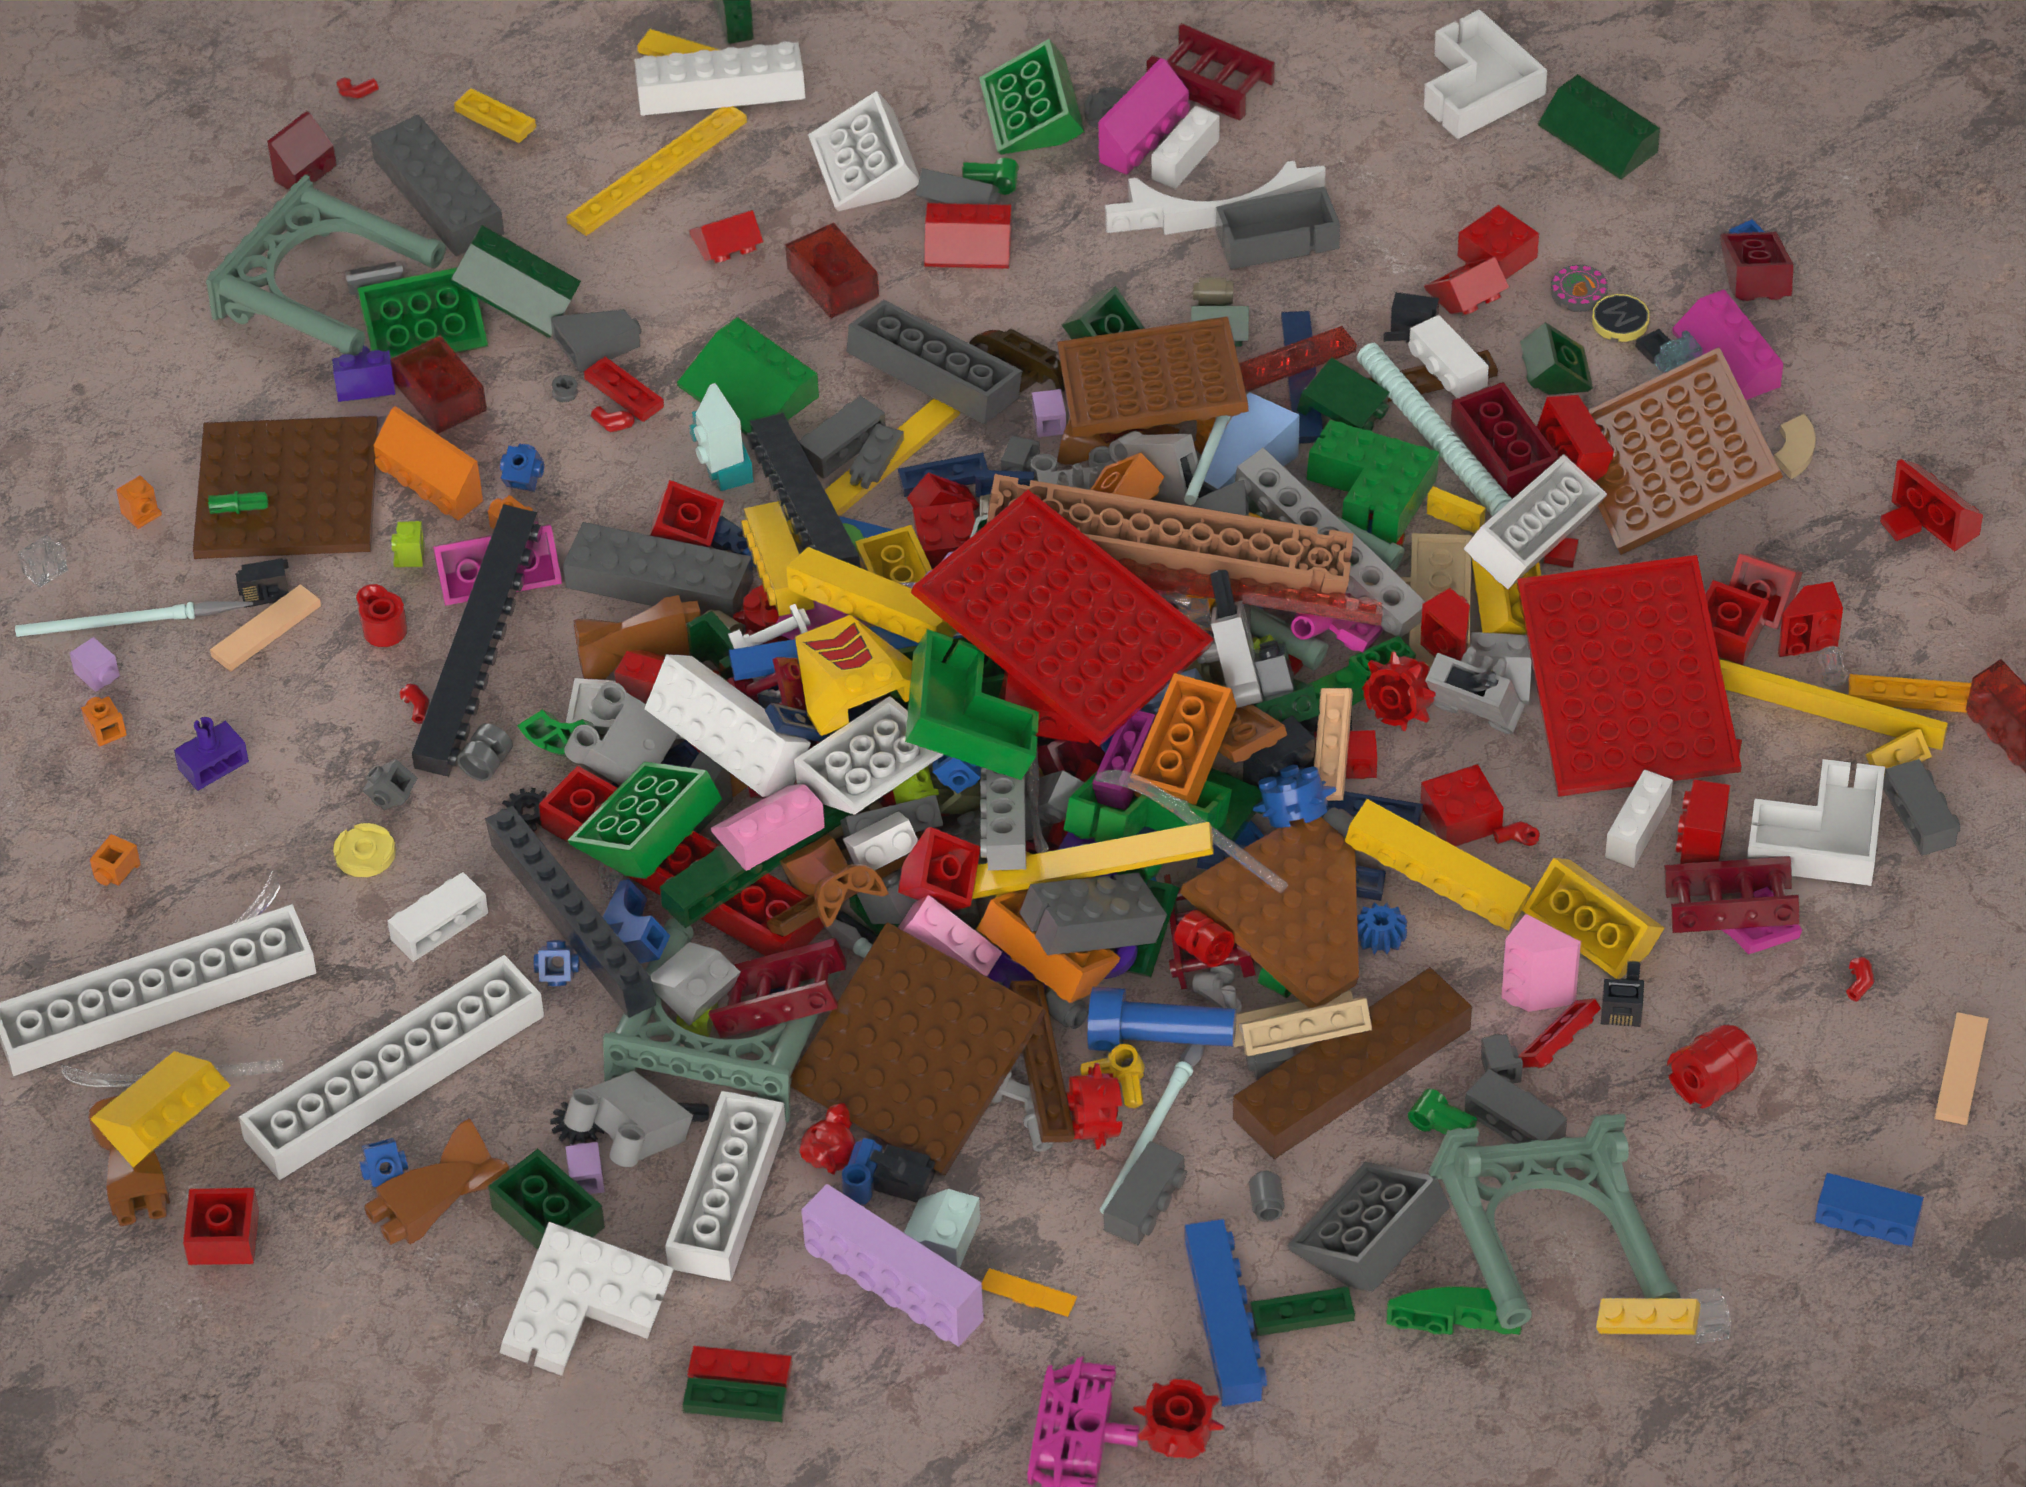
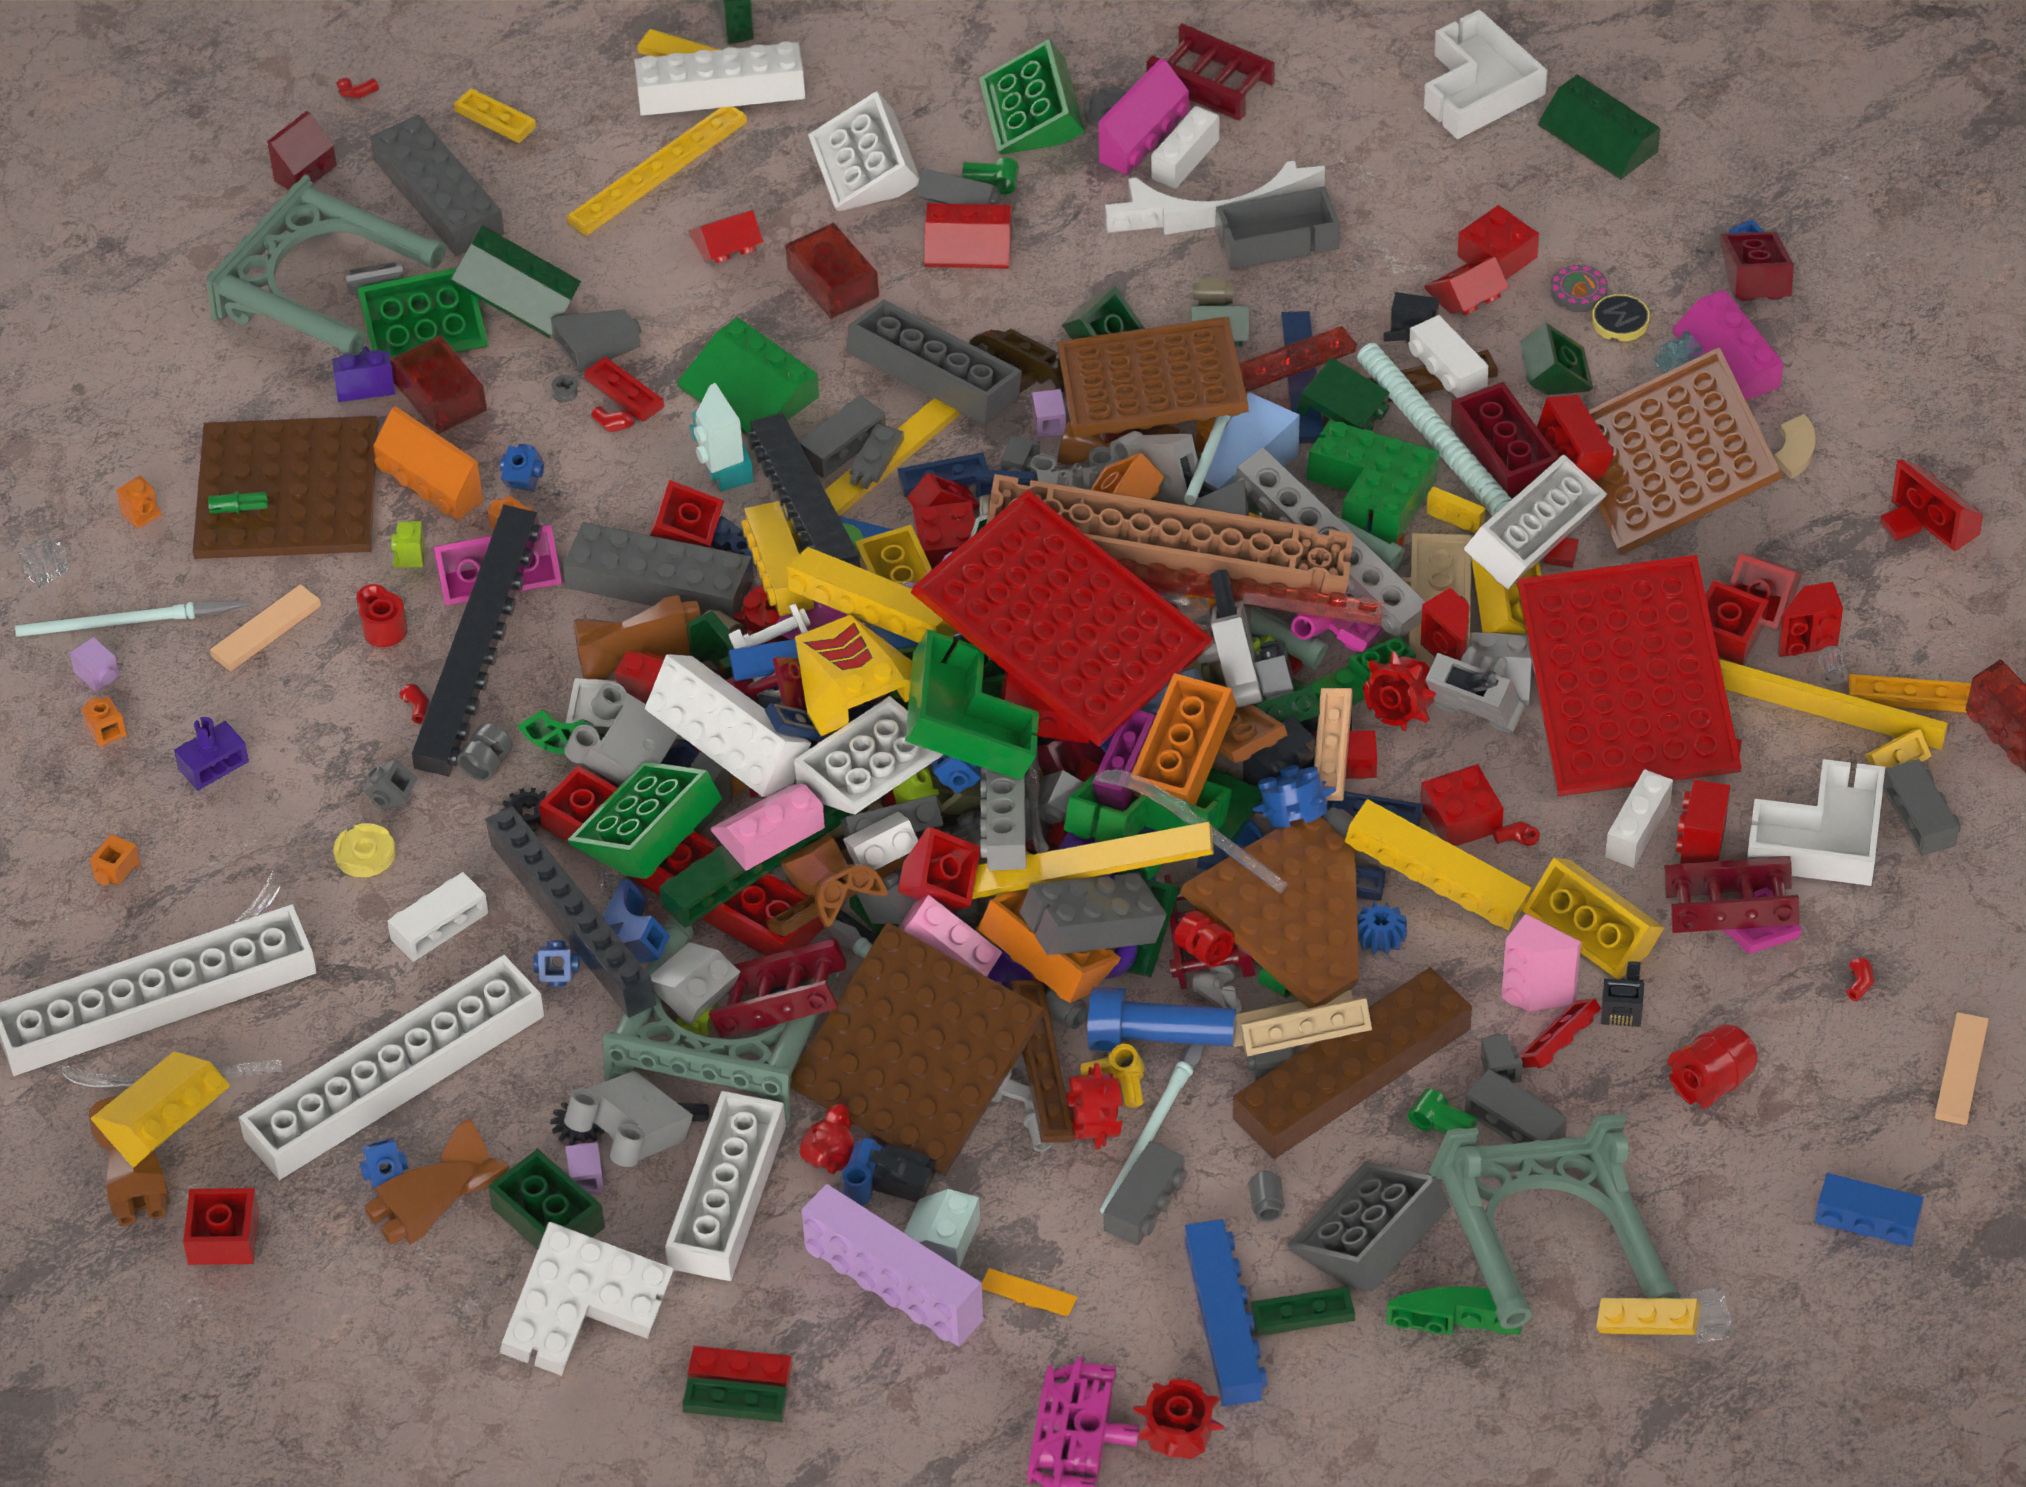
black piece [235,558,289,608] -> none
black tile [1635,329,1676,364] -> none

